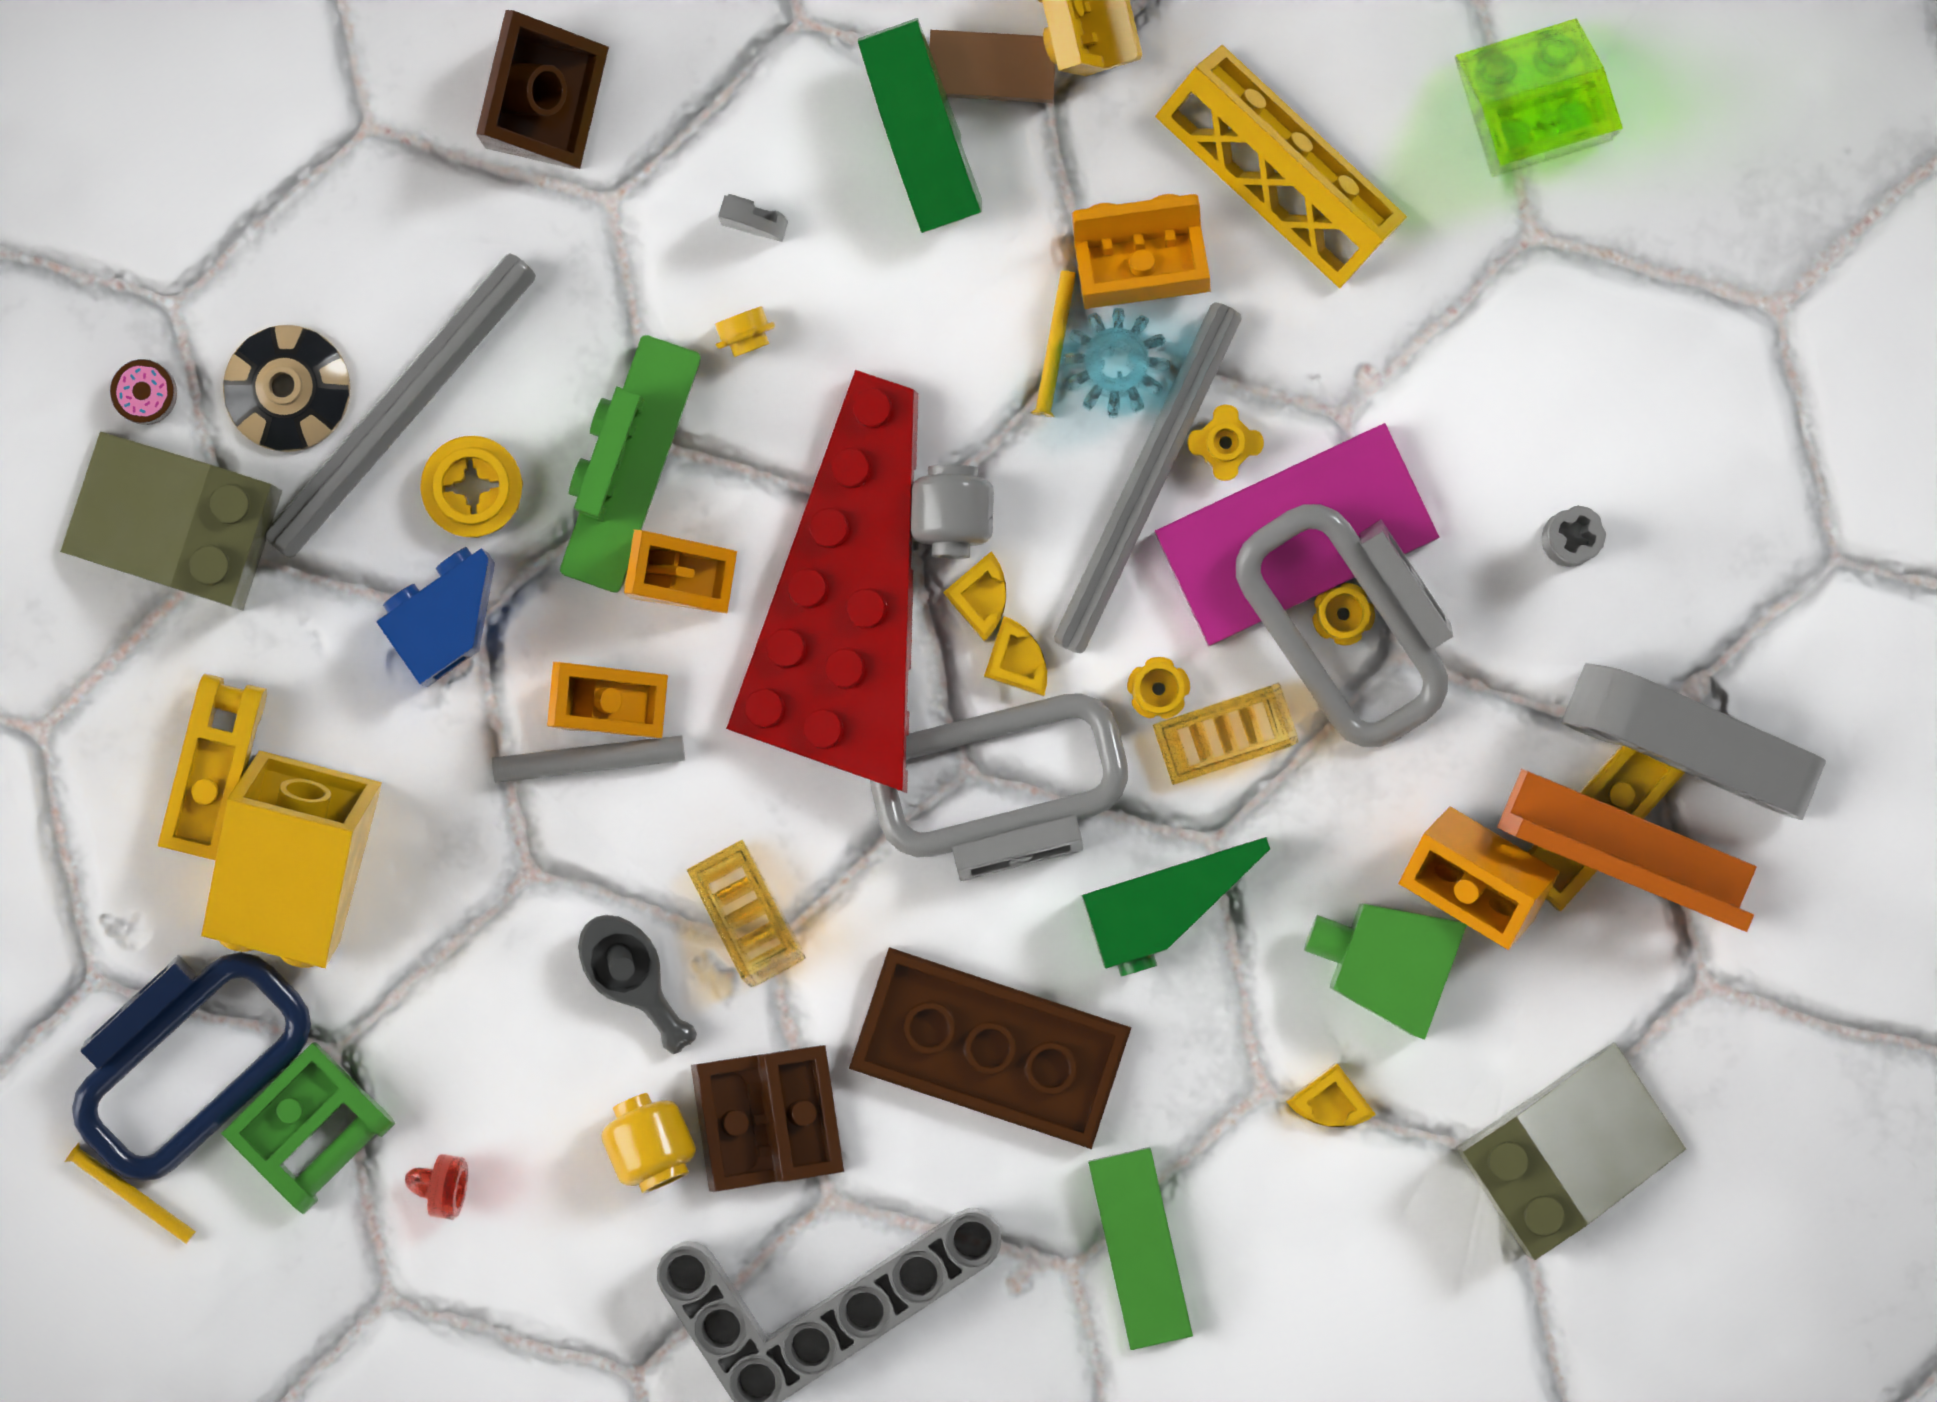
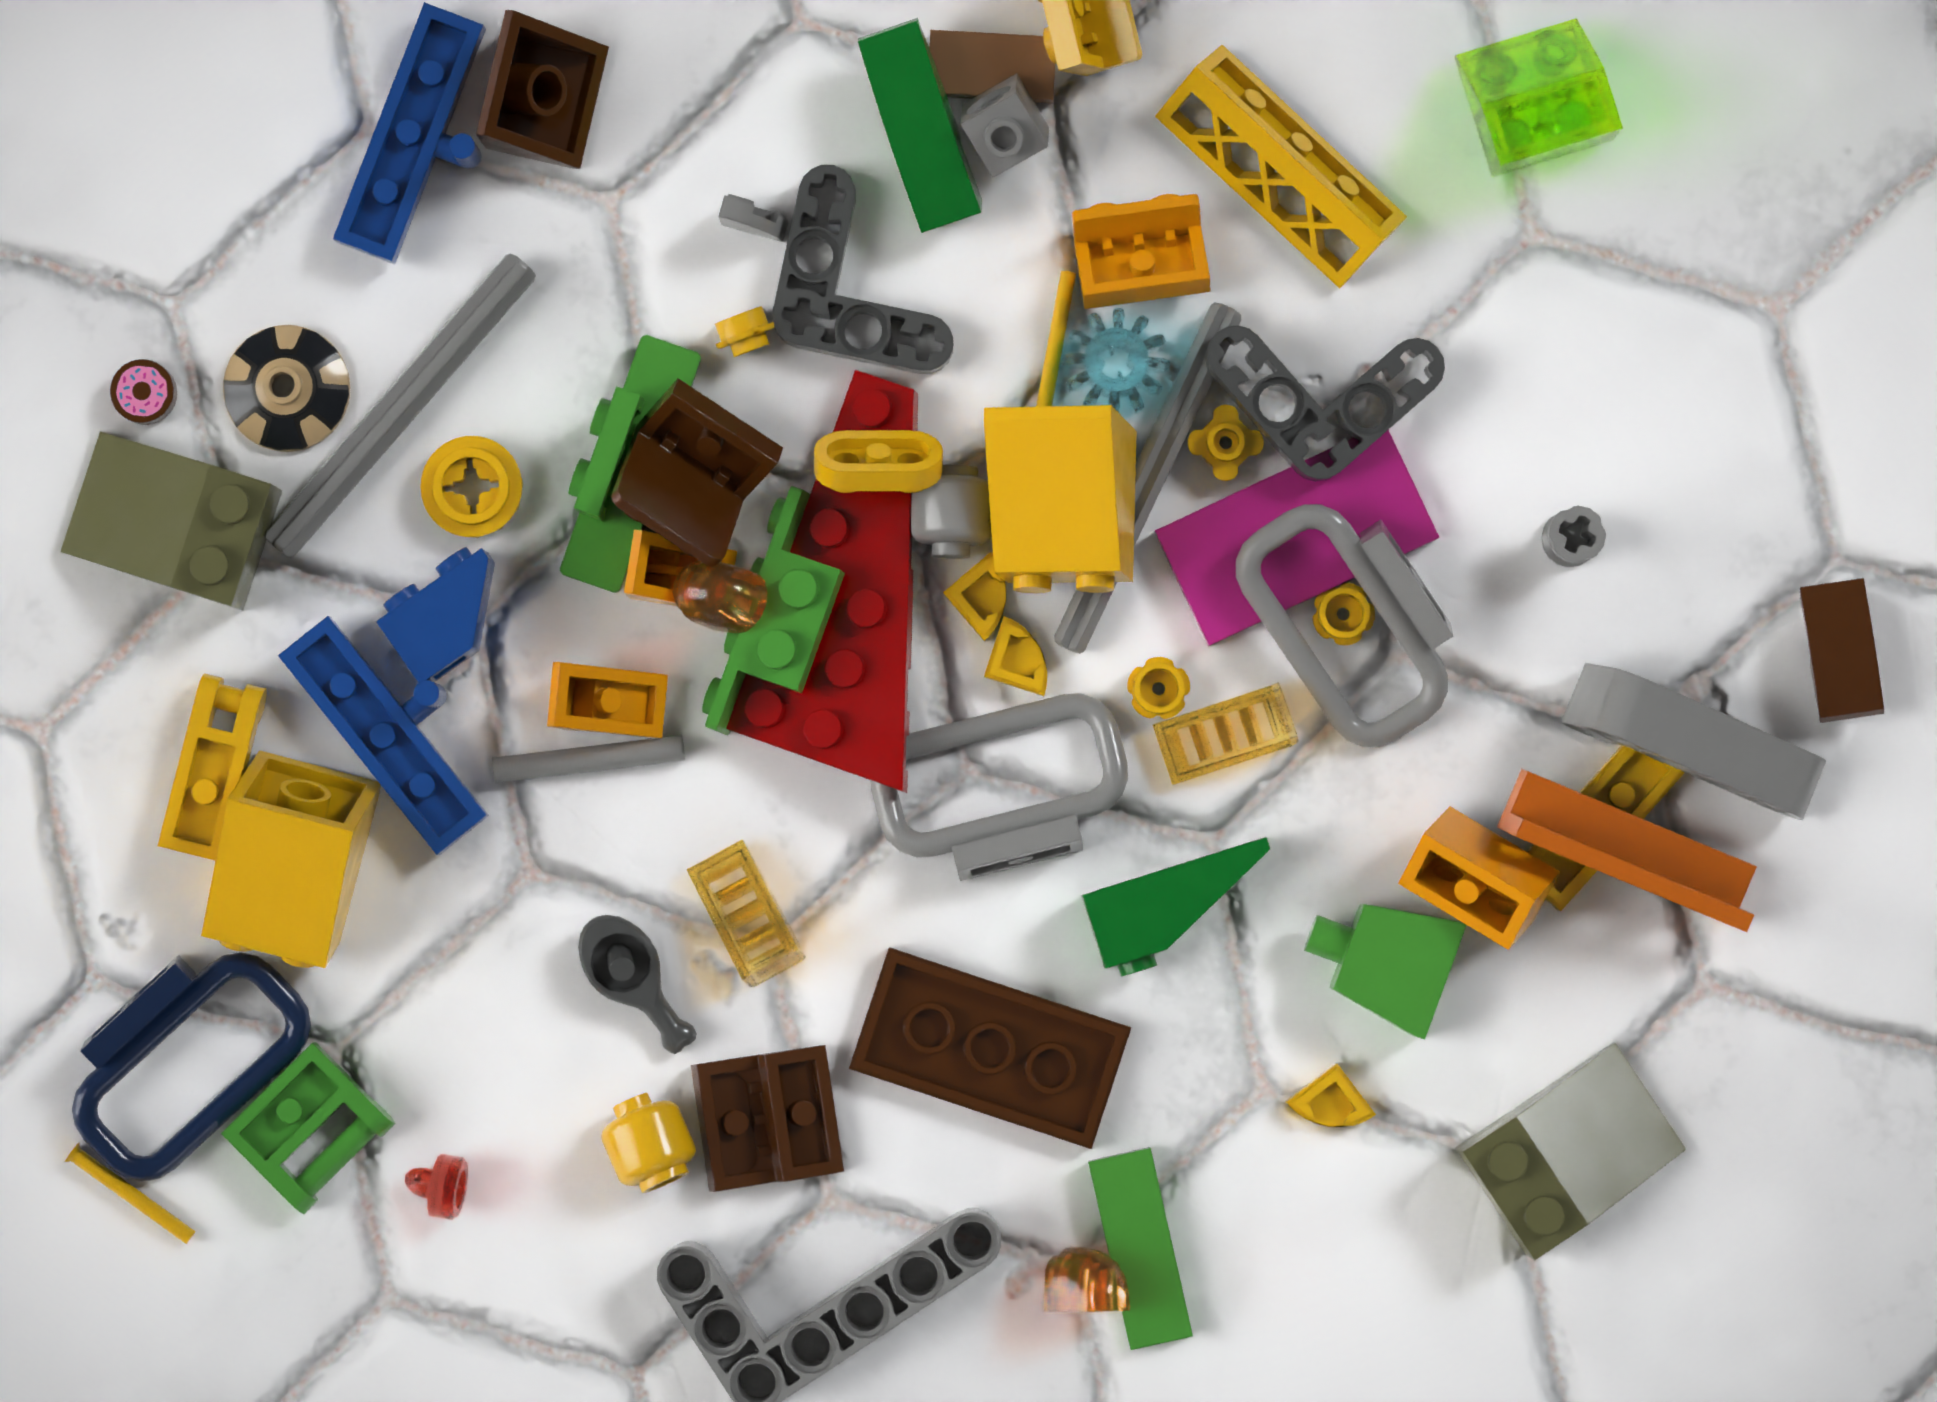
none -> blue plate [278,616,489,855]
none -> blue plate [333,2,486,264]
none -> reddish brown bracket [611,378,783,567]
none -> clear orange piece [672,560,768,633]
none -> bright green bracket [702,486,845,736]
none -> dark grey beam [772,164,954,374]
none -> yellow plate [814,430,943,493]
none -> light grey brick [960,73,1049,178]
none -> yellow slope [984,405,1137,593]
none -> clear orange piece [1044,1246,1130,1312]
none -> dark grey beam [1205,325,1445,482]
none -> reddish brown slope [1800,578,1884,723]

